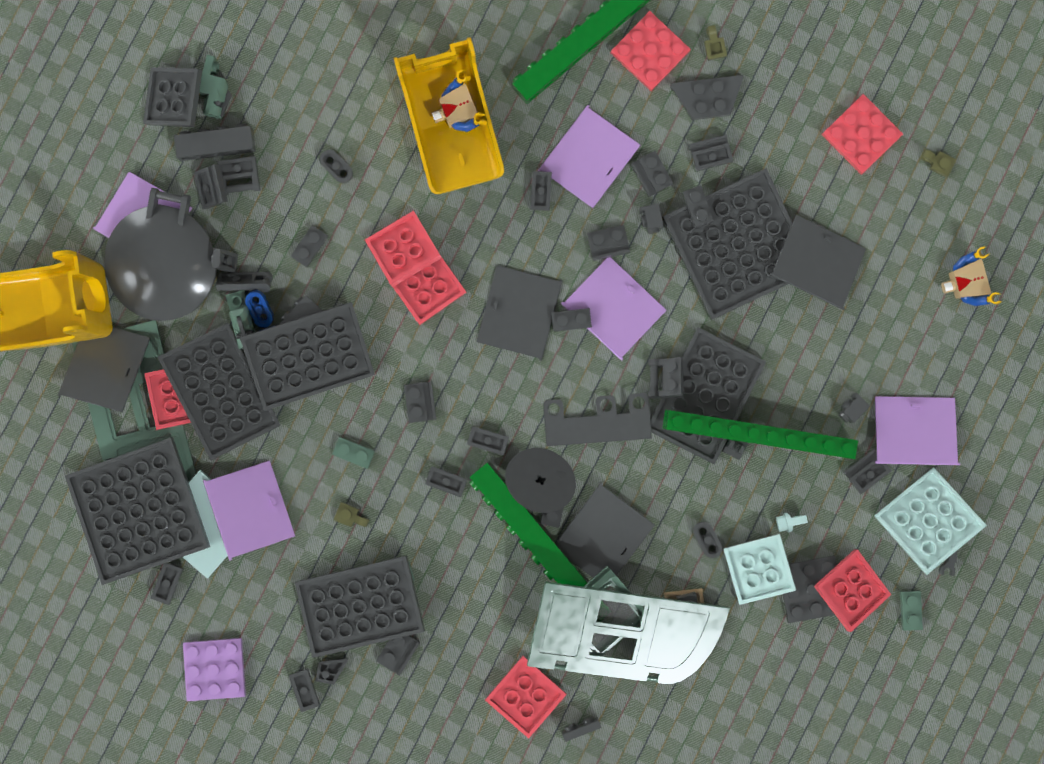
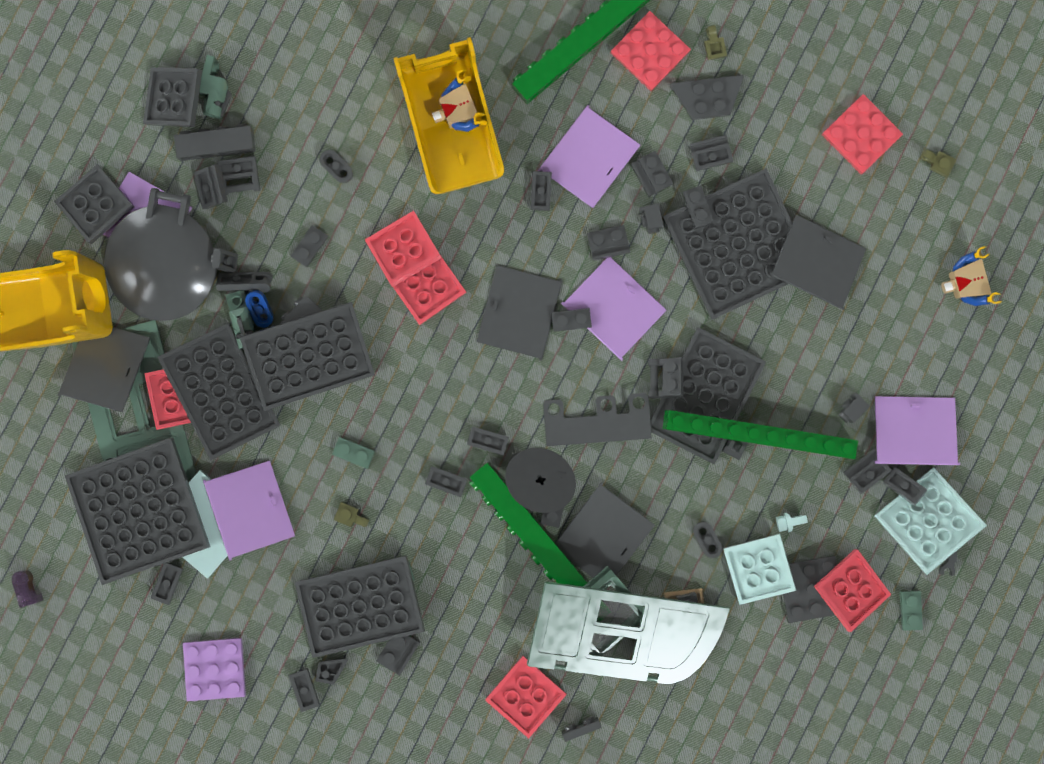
dark grey plate [404,382,437,423] -> none
none -> clear purple leg [12,570,44,608]
none -> dark grey plate [54,164,134,244]
none -> dark grey plate [883,467,927,506]

